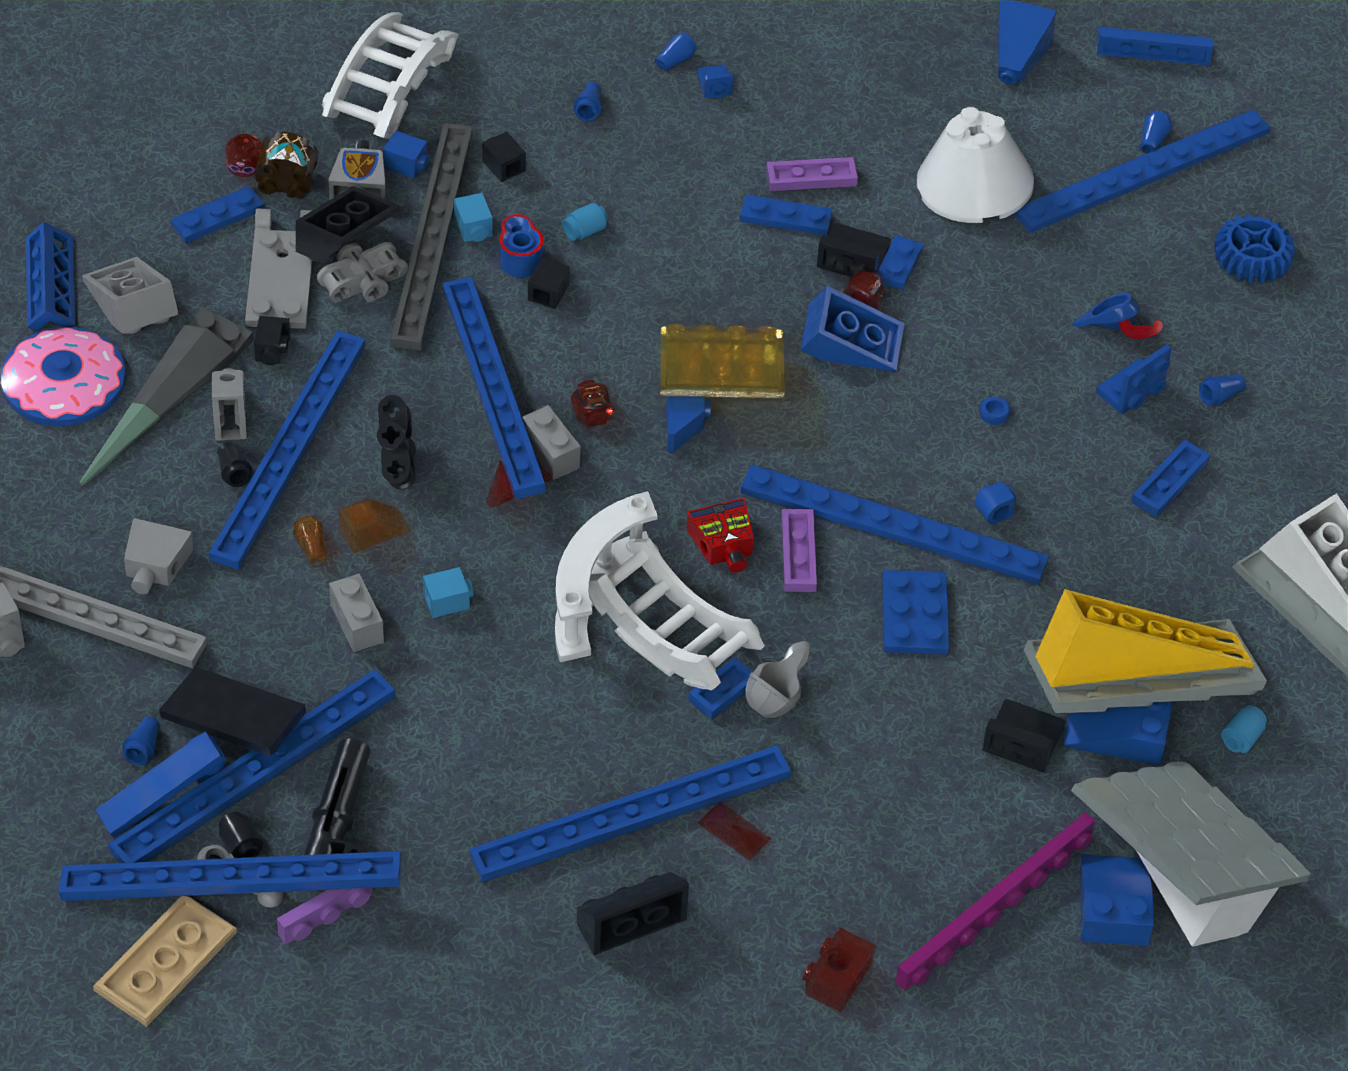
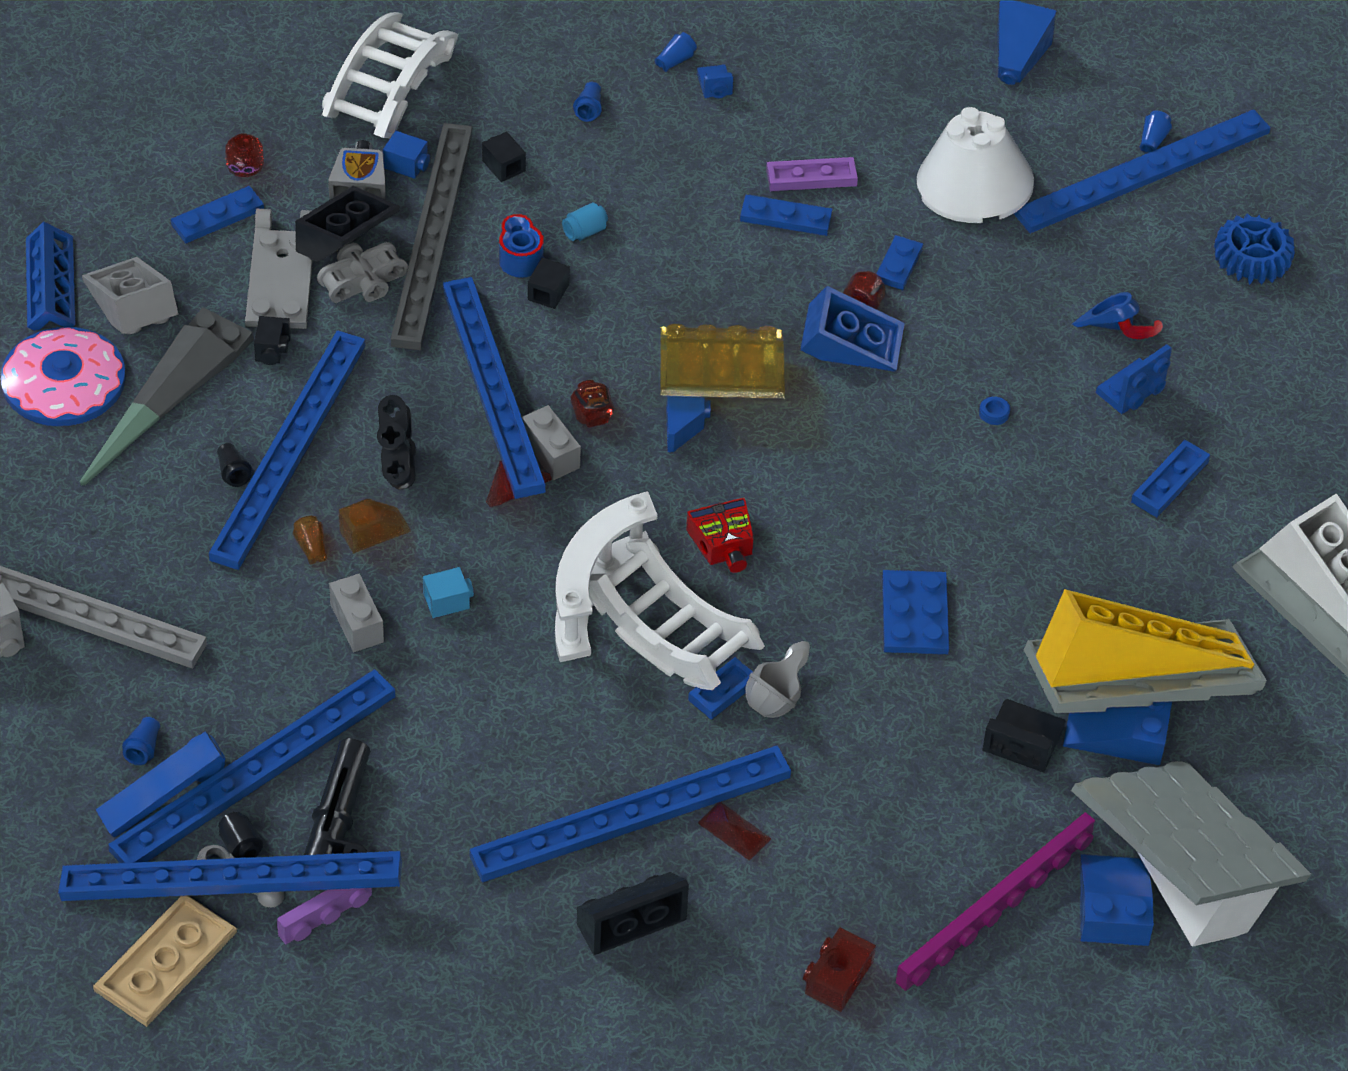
light grey torso [124,518,193,594] -> none
black tile [159,667,306,757] -> none
light grey torso [212,368,247,441] -> none
dark brown brick [254,132,319,199] -> none
dark azure brick [454,193,493,242] -> none
blue plate [740,464,1049,585] -> none
medium lavender plate [781,509,817,592] -> none
black bracket [817,223,891,283] -> none
blue plate [974,481,1016,525] -> none
blue fence [1097,27,1214,66] -> none
blue cone [1199,374,1246,406] -> none
dark azure brick [1221,705,1267,753] -> none

